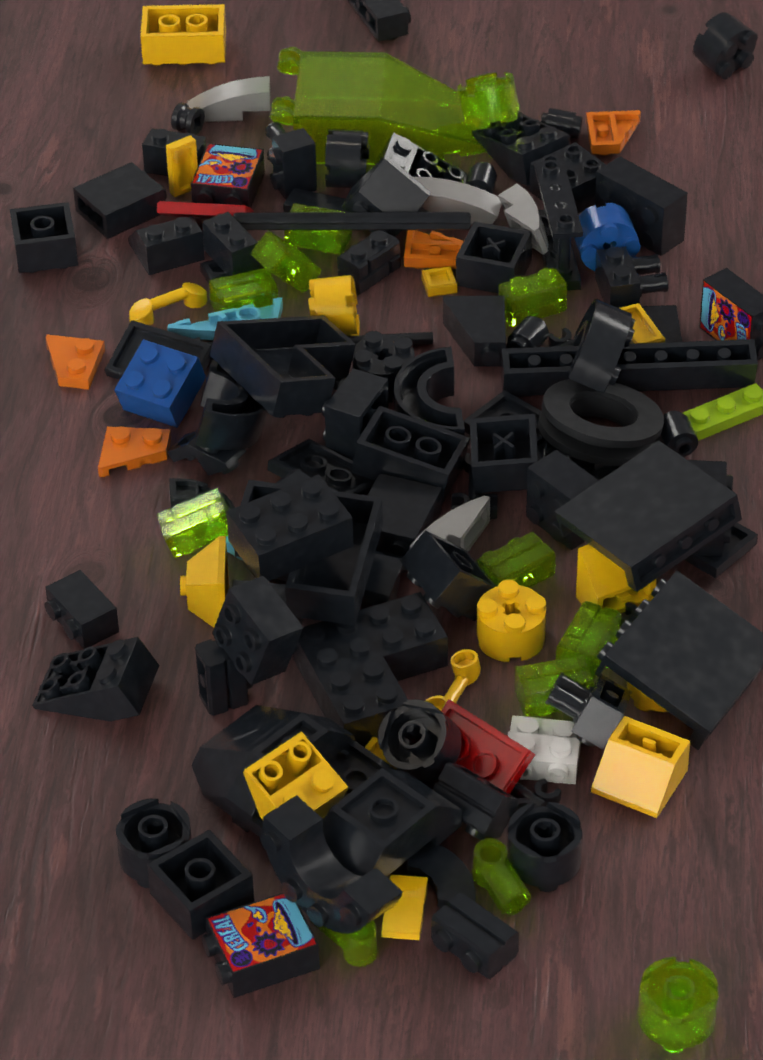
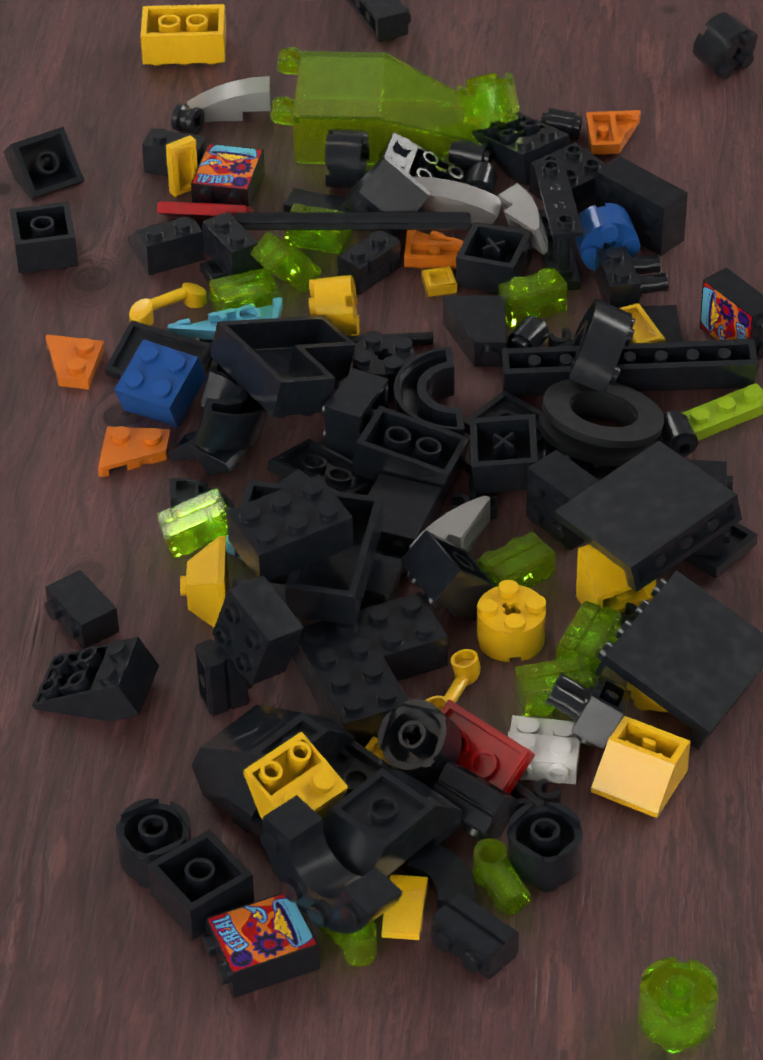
black brick [73,162,167,239] -> none
black brick [265,122,317,200] -> none
none -> black slope [3,127,84,199]
none -> black brick [448,139,493,170]

